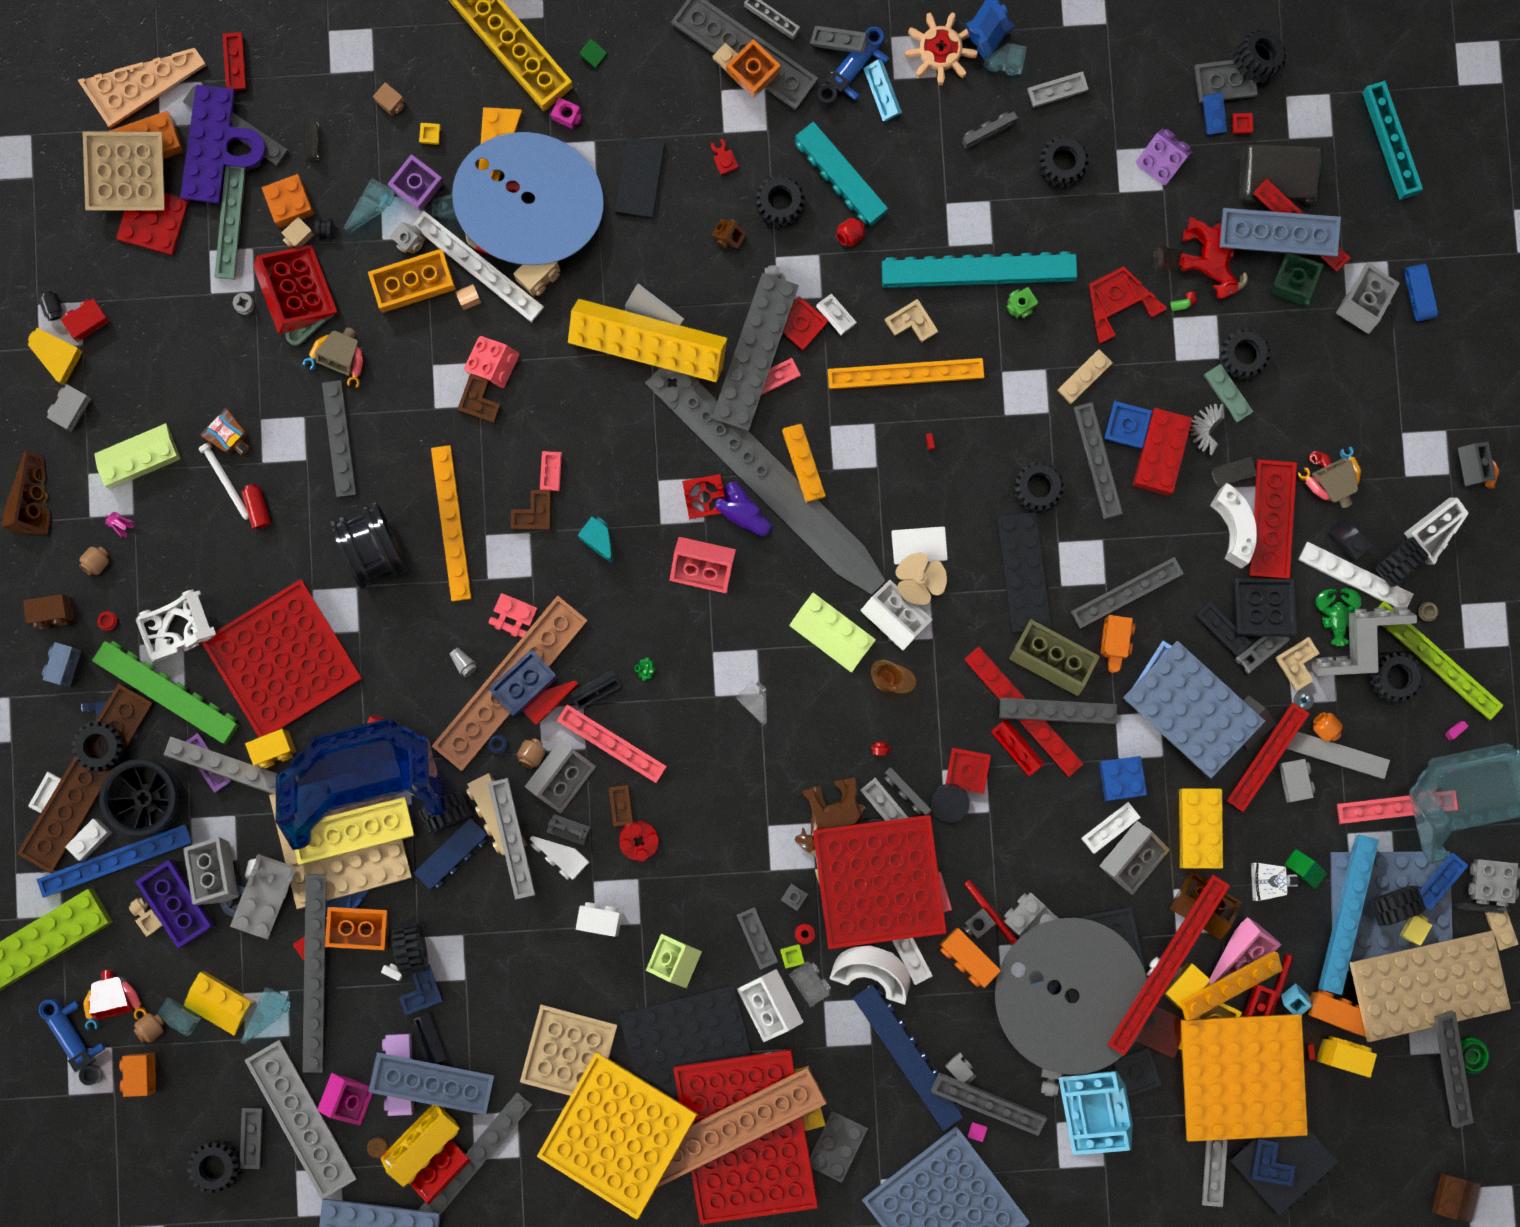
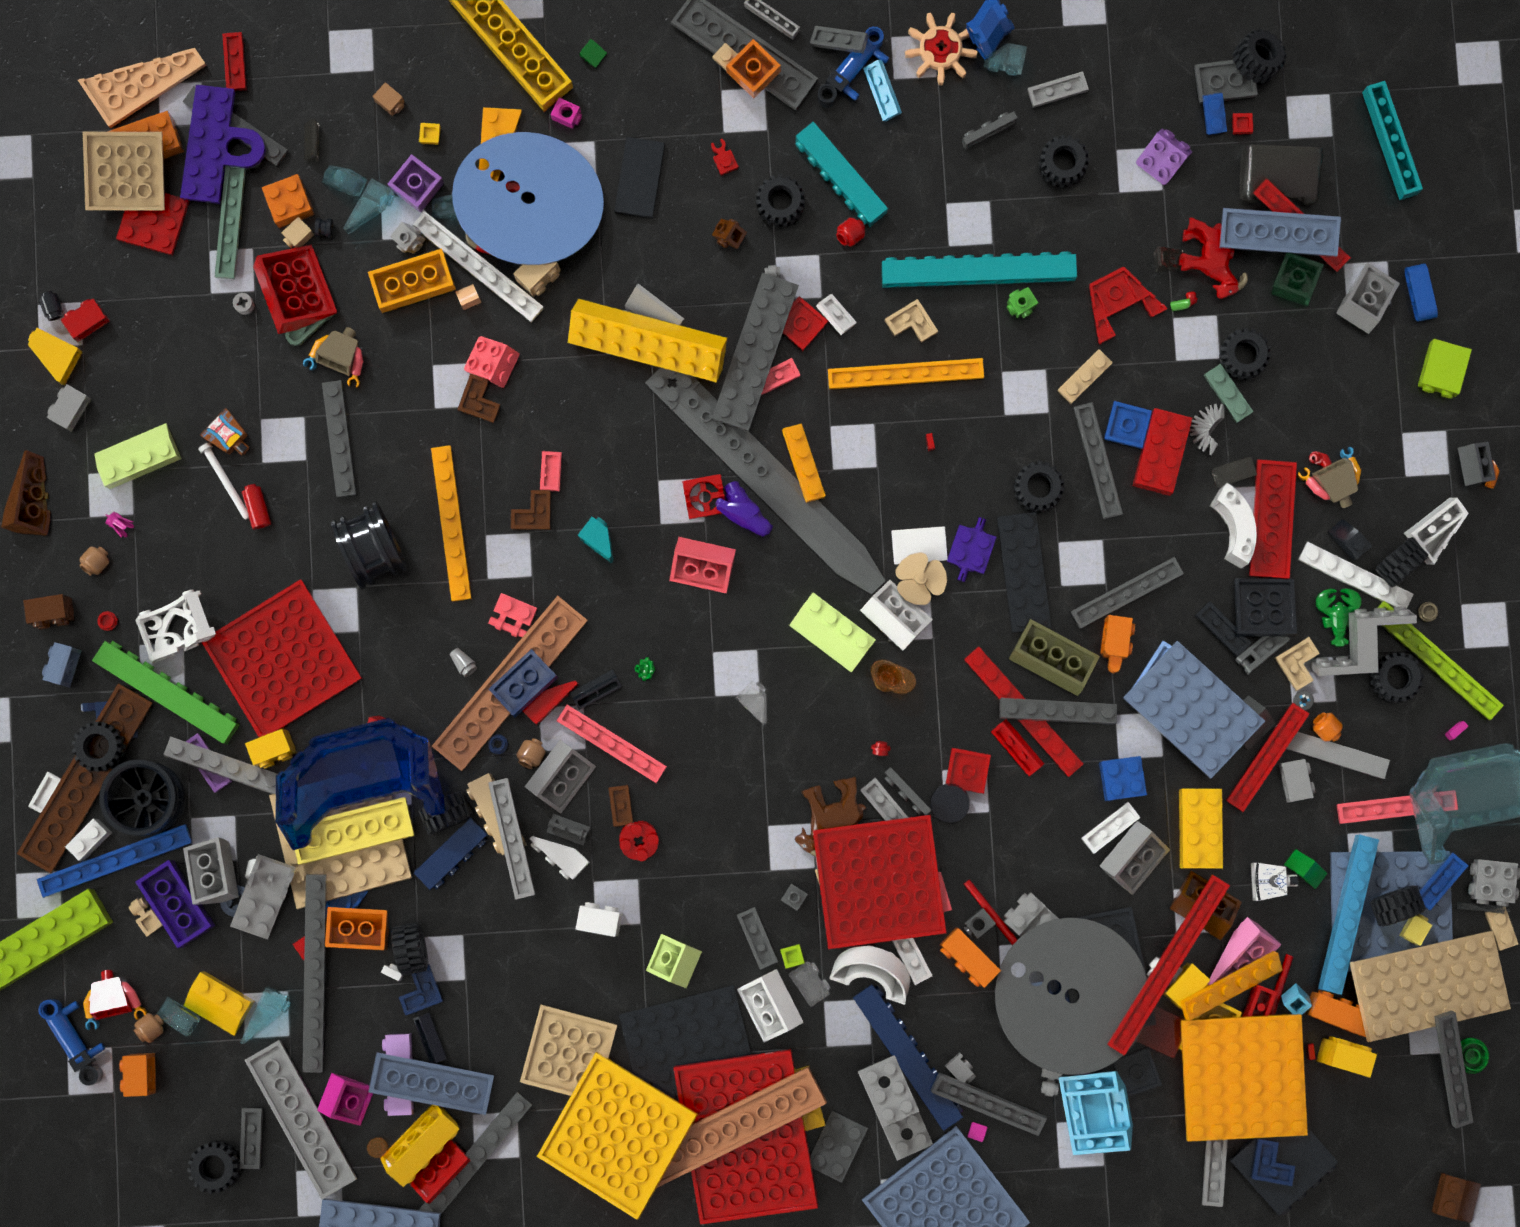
red brick [795,924,815,944] -> none
none -> clear light blue slope [322,165,367,197]
none -> light grey bracket [858,1055,933,1161]
none -> dark purple plate [947,517,997,582]
none -> lime brick [1418,339,1472,398]

